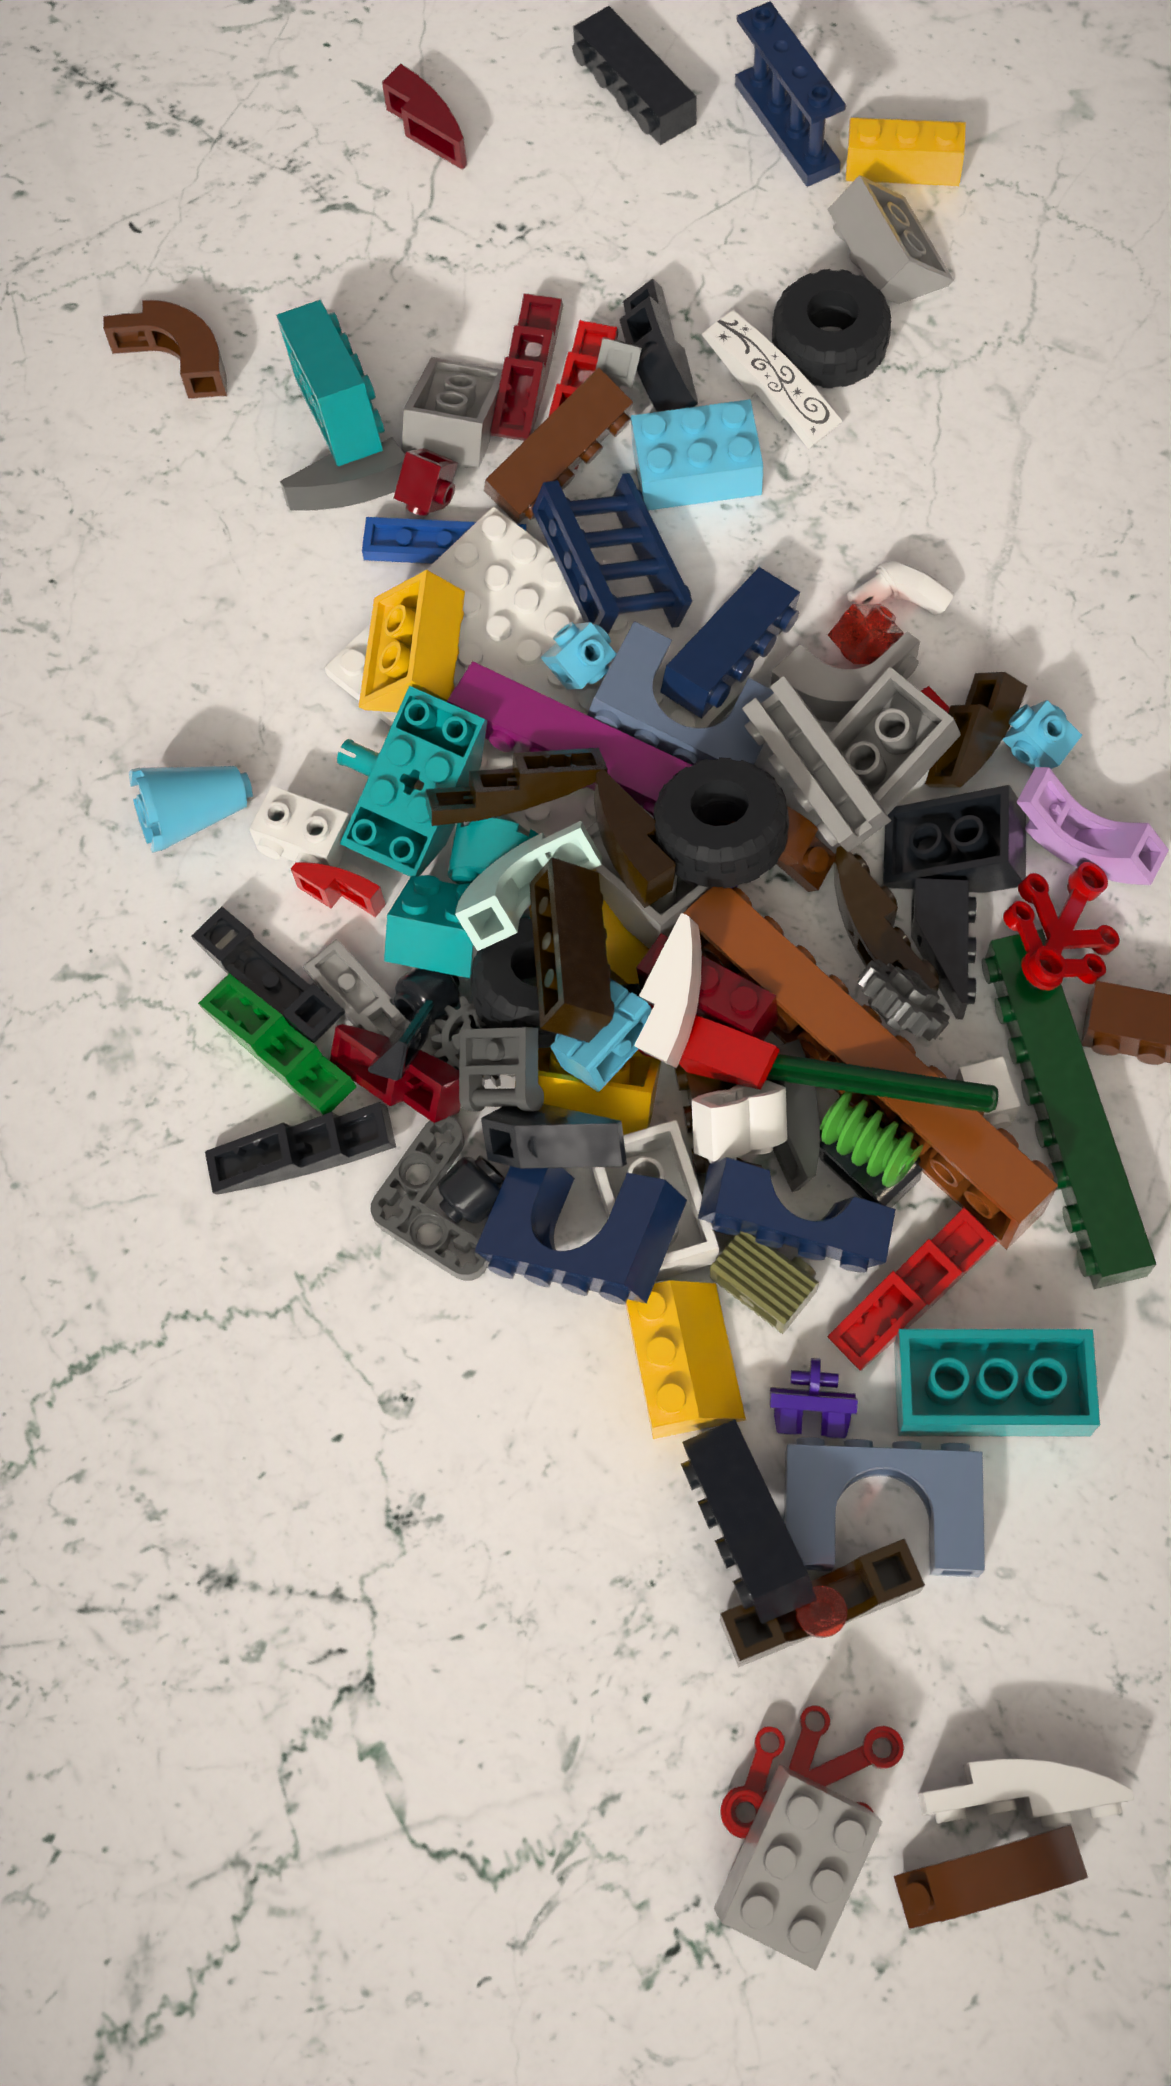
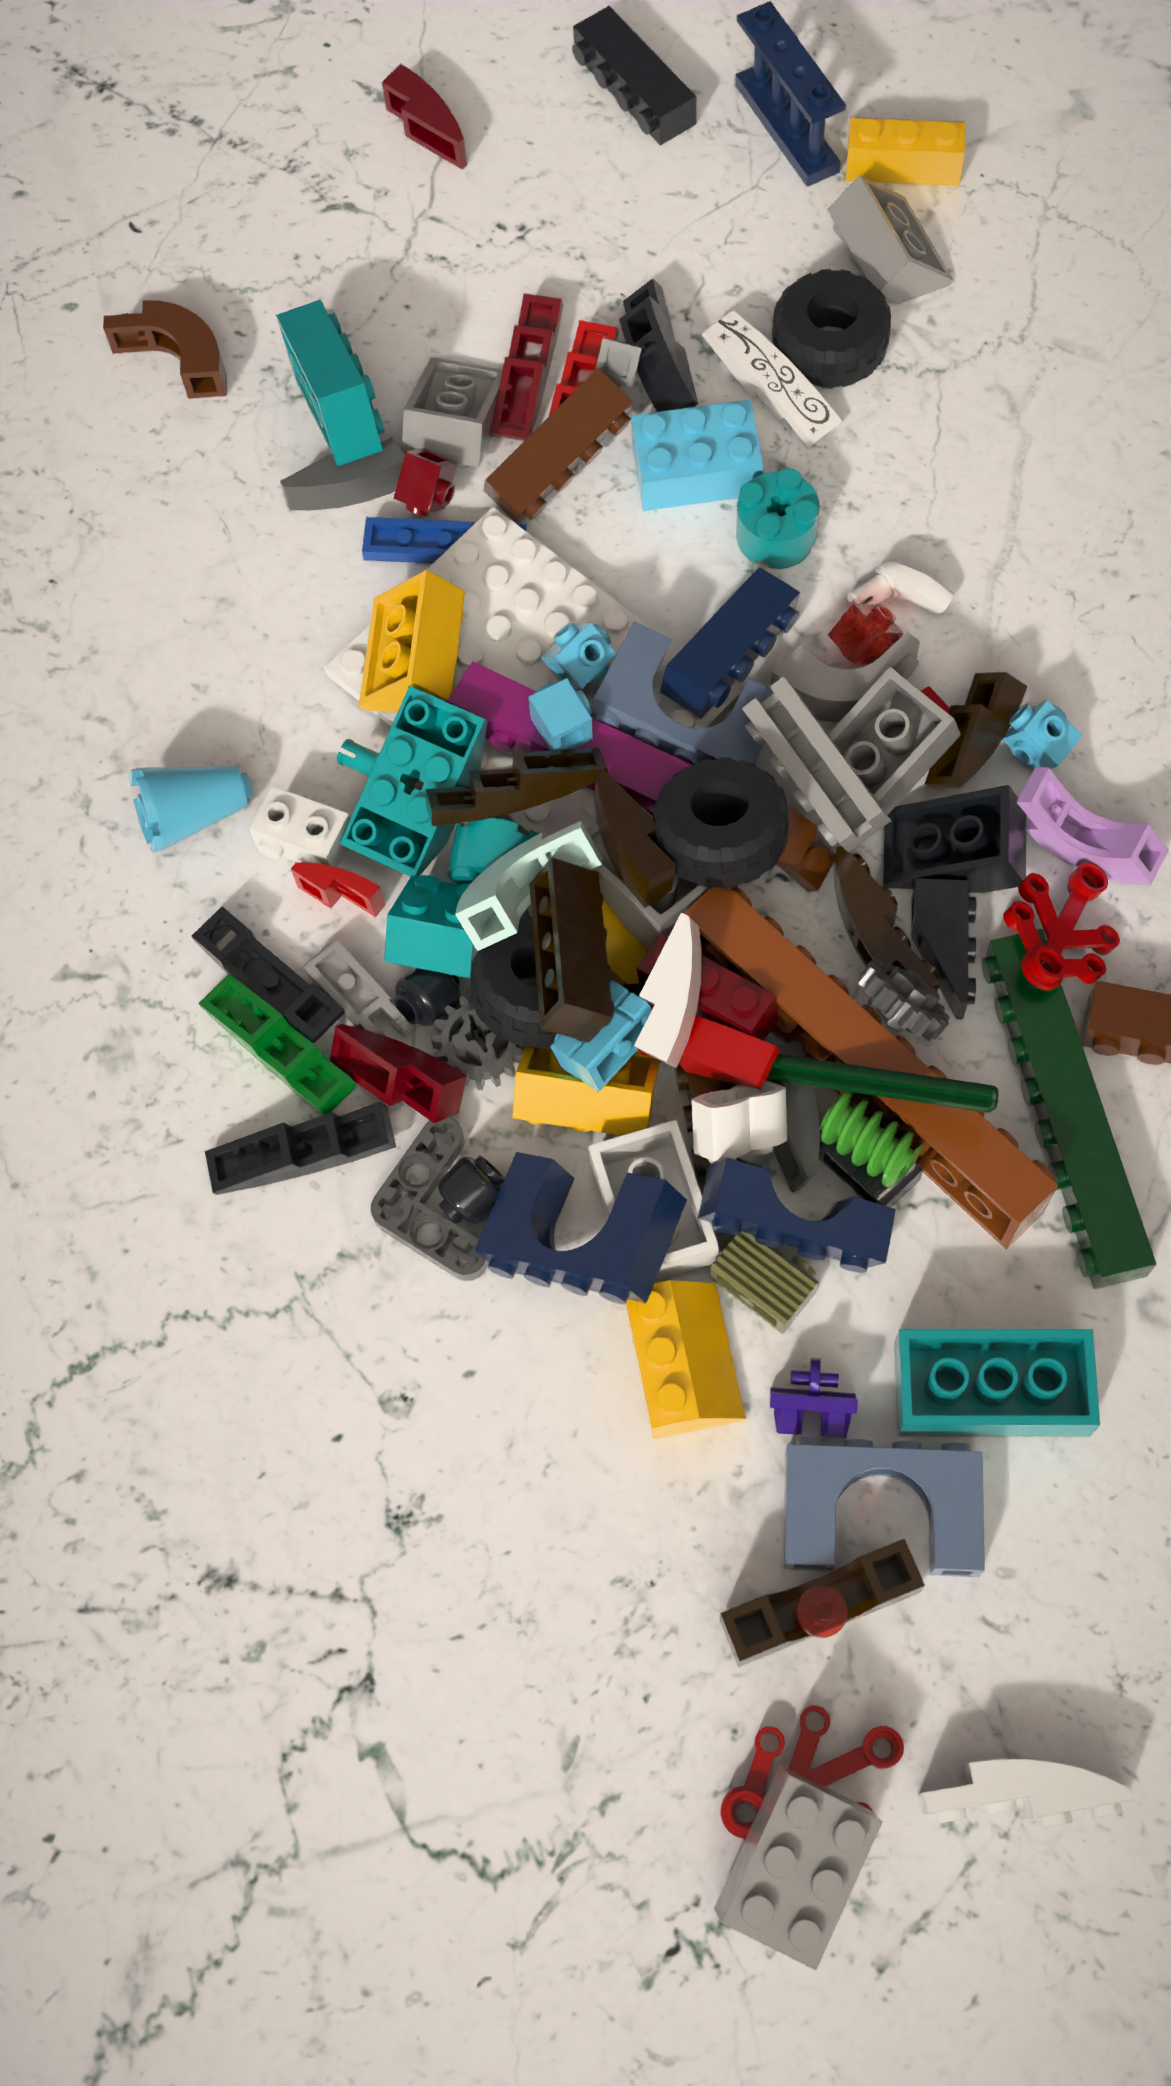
black slope [368,999,434,1081] -> none
dark grey plate [459,1027,544,1111] -> none
black slope [481,1104,627,1168] -> none
dark blue fence [532,473,693,635] -> none
black brick [681,1419,817,1624] -> none
red slope [827,1208,999,1371] -> none
reddish brown arch [893,1825,1089,1929] -> none
white brick [955,1056,1020,1129] -> none
none -> medium azure brick [528,678,593,751]
none -> teal brick [736,468,820,569]

